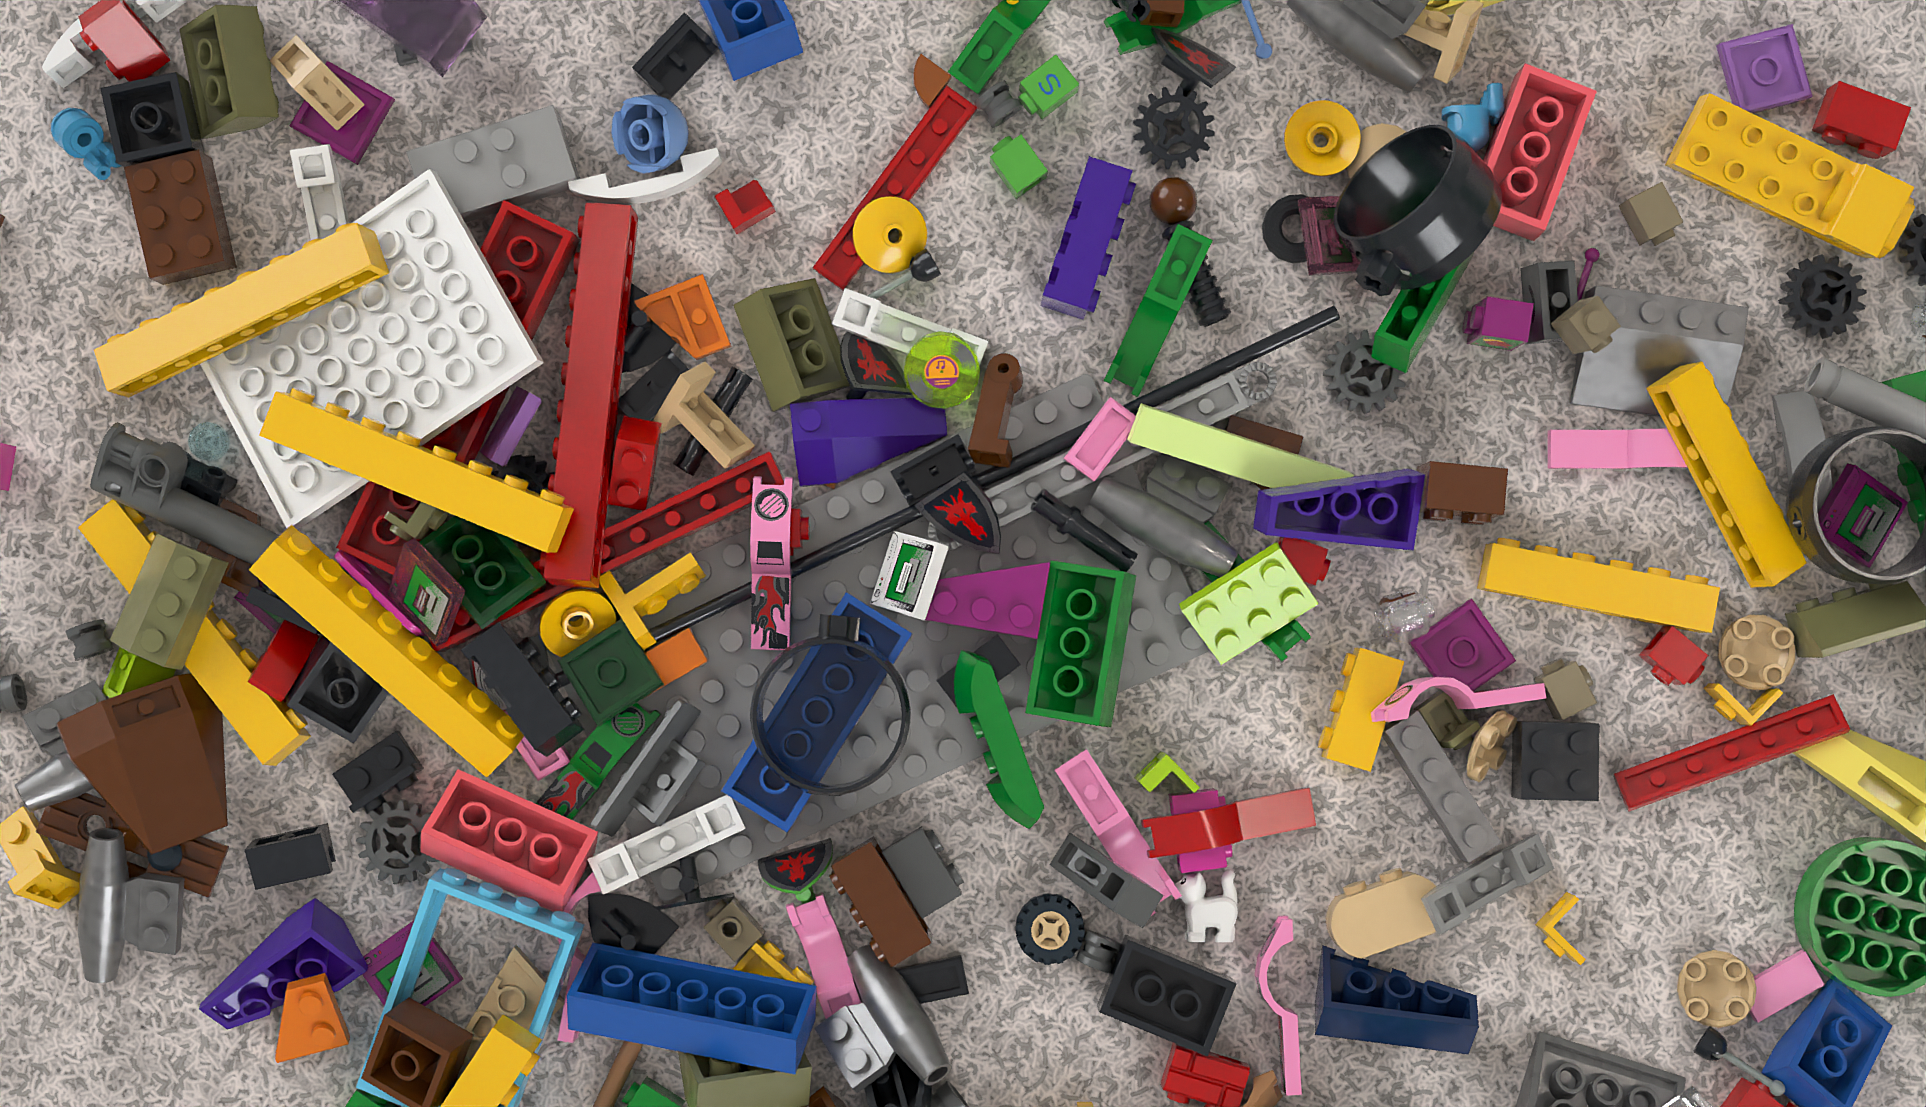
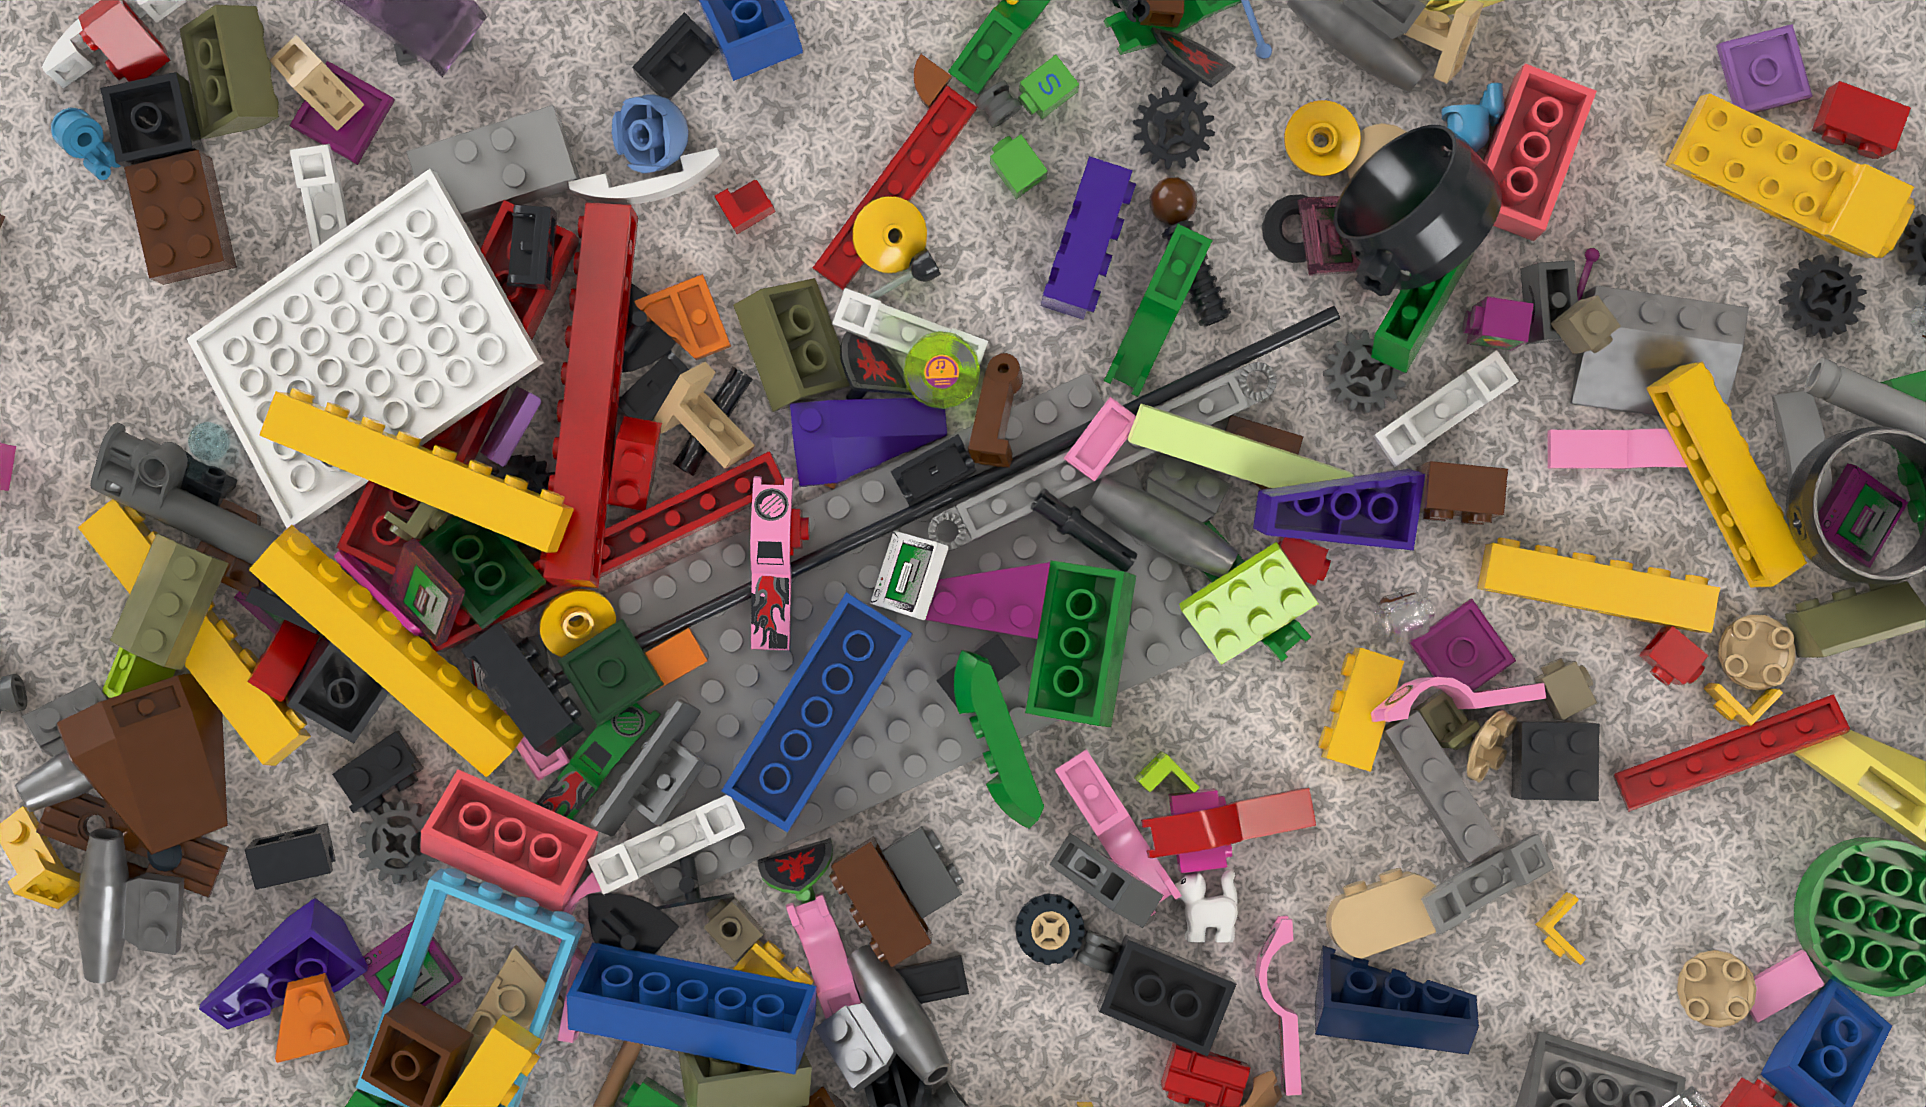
dark grey wheel [66,619,113,661] -> none
yellow brick [94,223,389,398] -> none
yellow bracket [599,552,706,650] -> none
black cylinder [750,614,911,796] -> none
shield [914,470,1001,554] -> none
dark tan brick [1619,182,1683,246] -> none
hinge [1693,1026,1785,1096] -> none
none -> black hinge [507,205,557,290]
none -> white slope [1373,350,1519,467]

